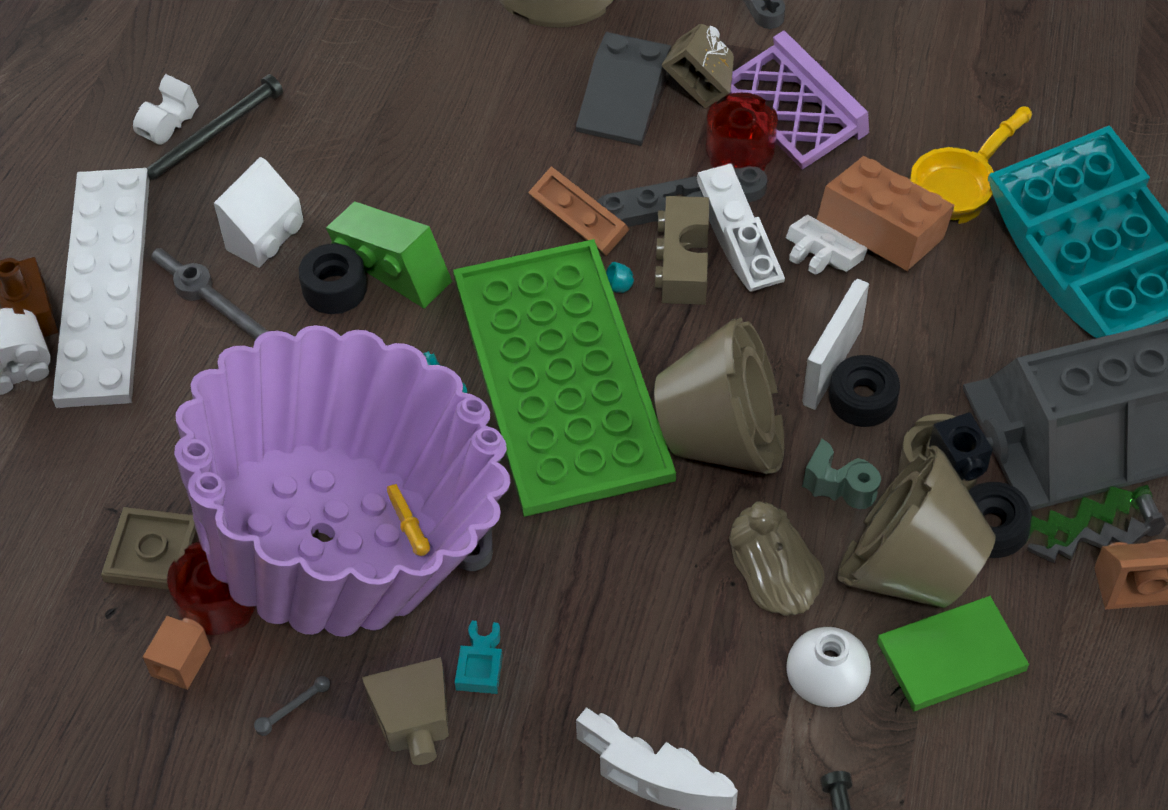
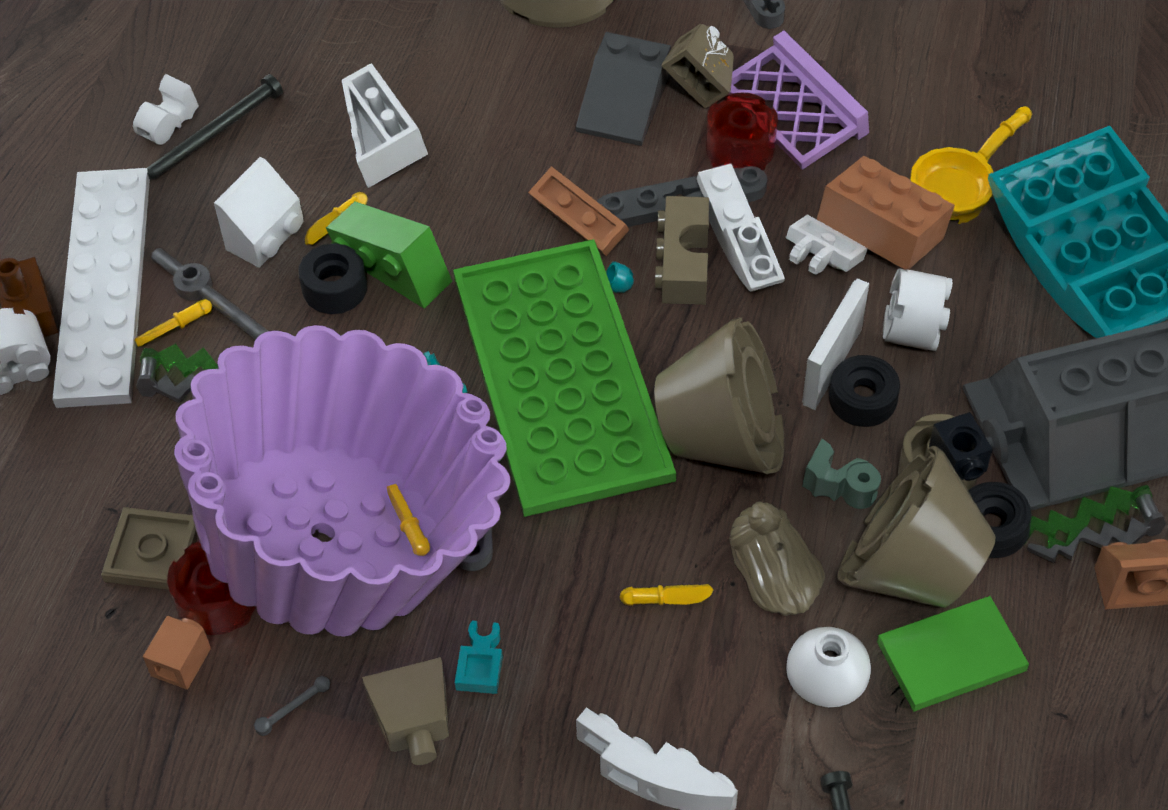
none -> yellow piece [135,299,212,347]
none -> piece [136,343,218,403]
none -> yellow piece [305,192,368,246]
none -> white wedge [342,63,428,188]
none -> yellow piece [620,584,713,606]
none -> white brick [883,269,952,351]

